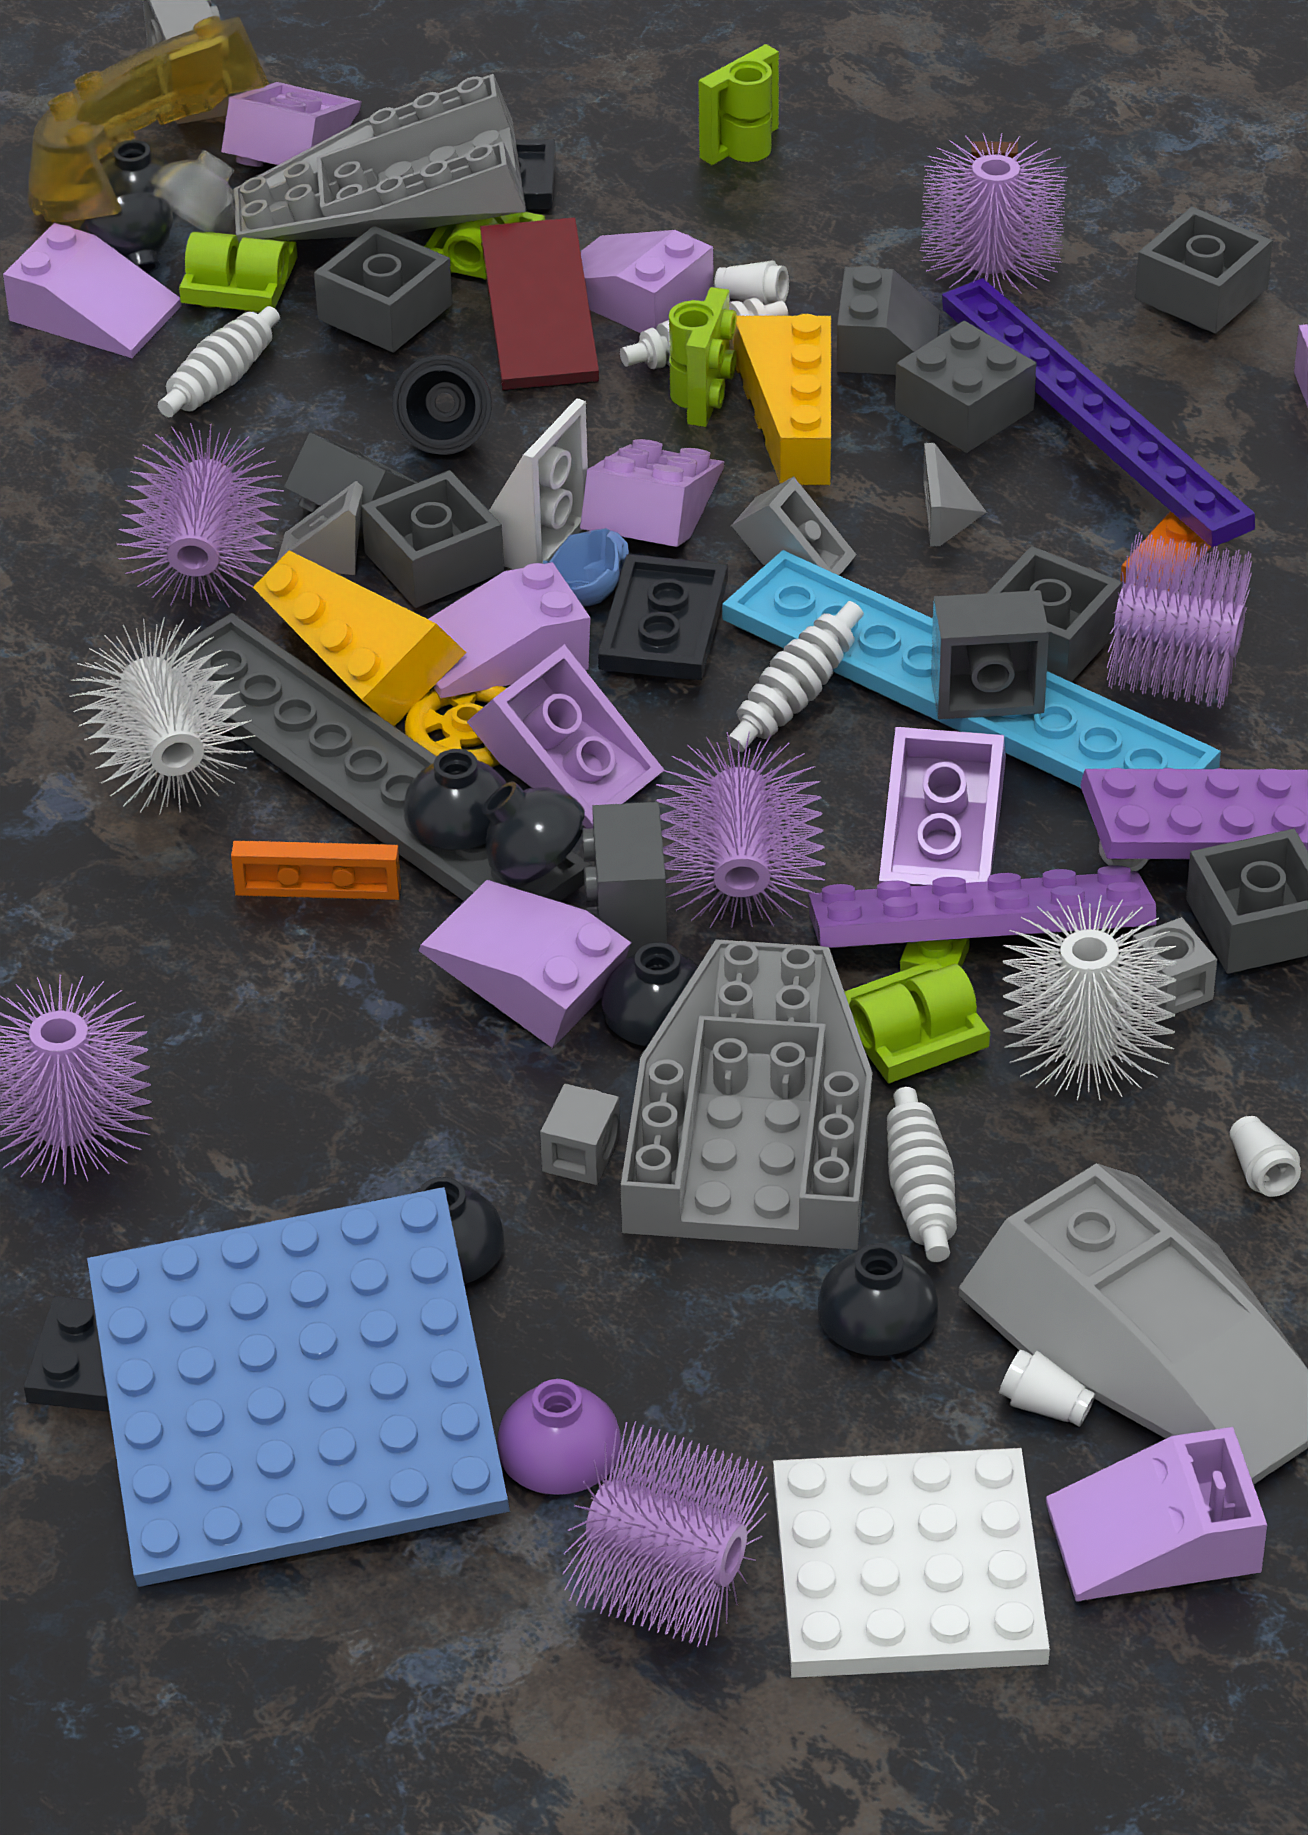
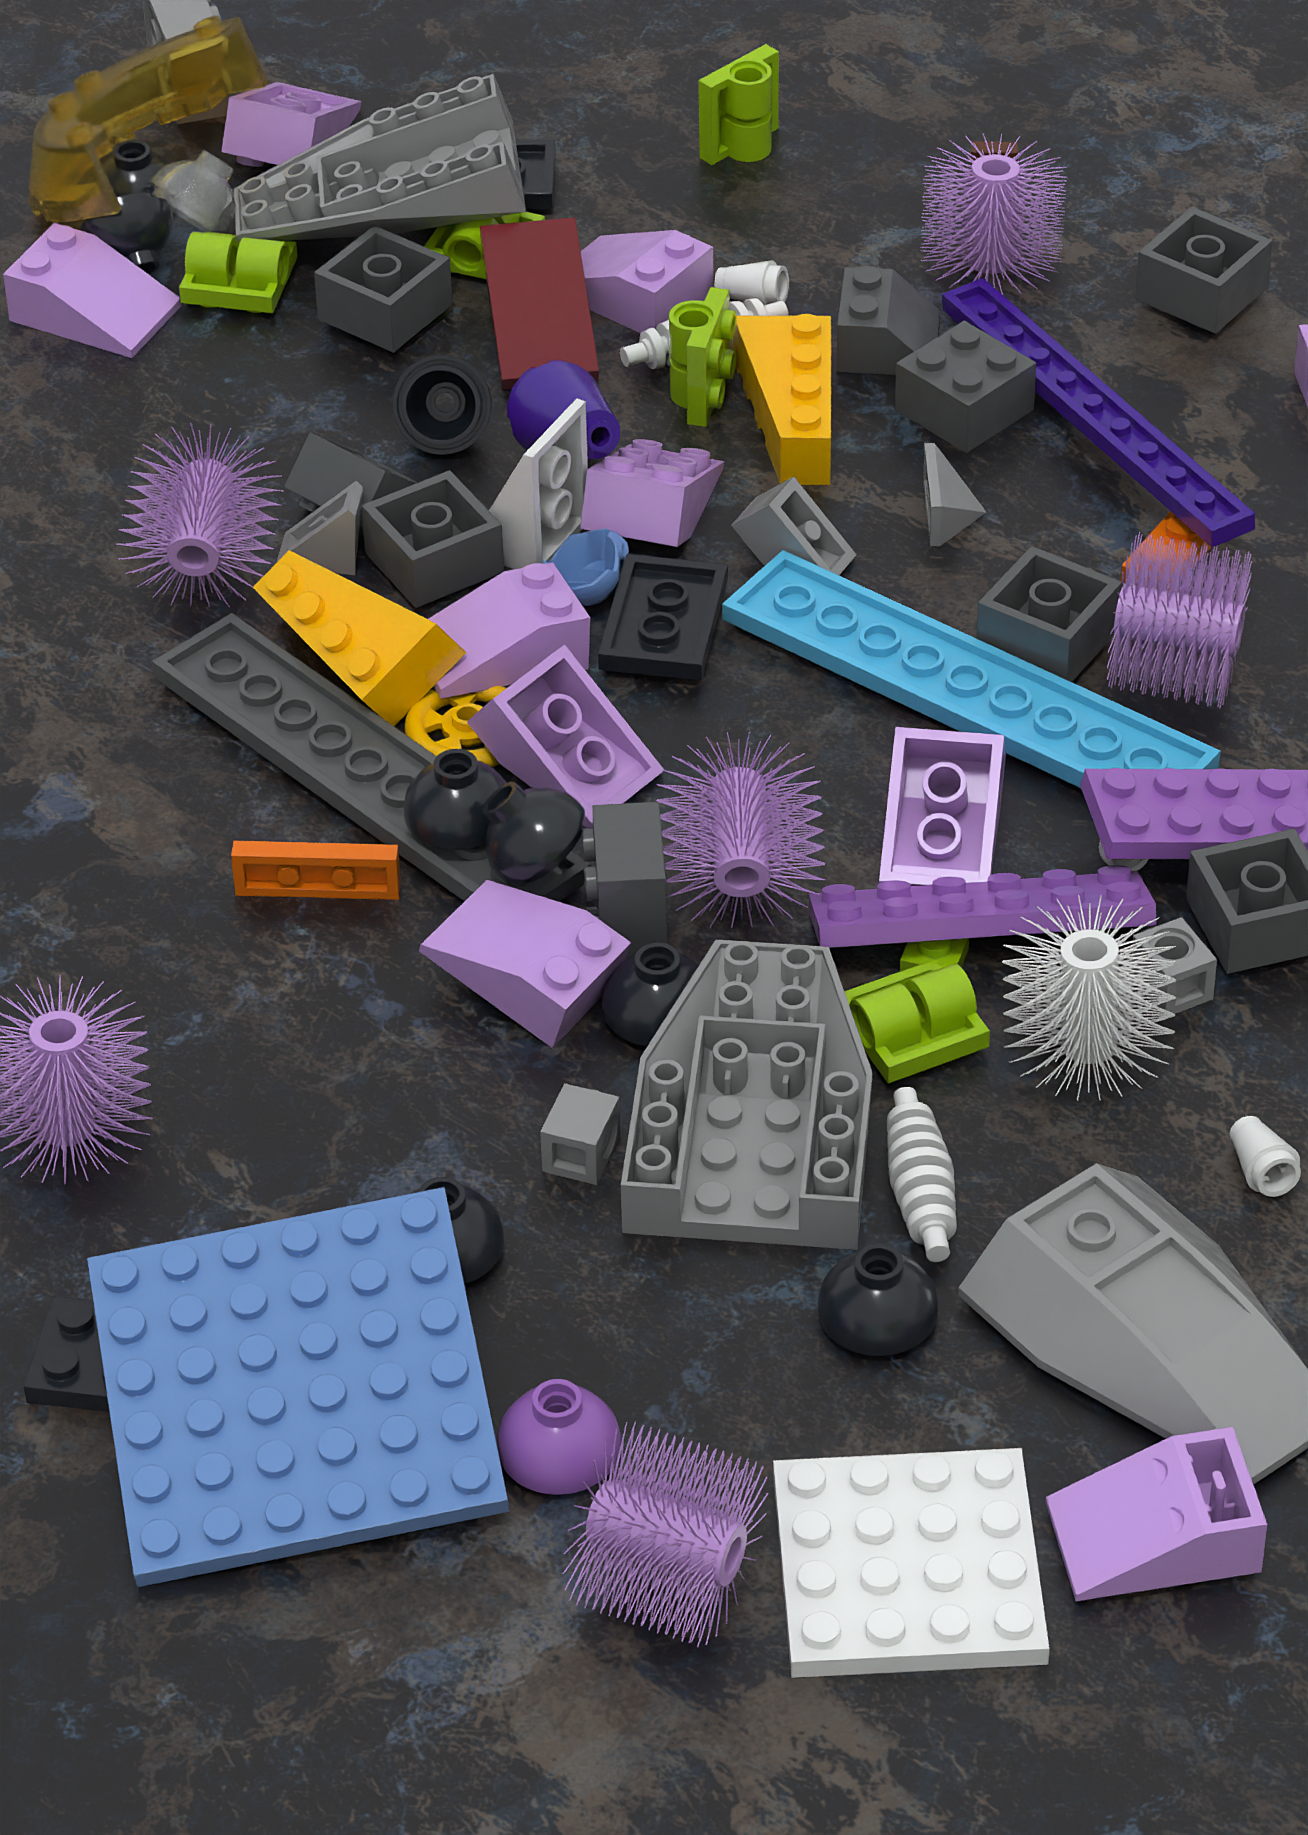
white piece [69,617,255,815] -> none
white piece [158,306,280,417] -> none
white piece [727,601,864,752] -> none
dark grey brick [931,590,1049,719] -> none
white cone [999,1349,1096,1427] -> none
none -> dark purple cone [506,359,620,459]

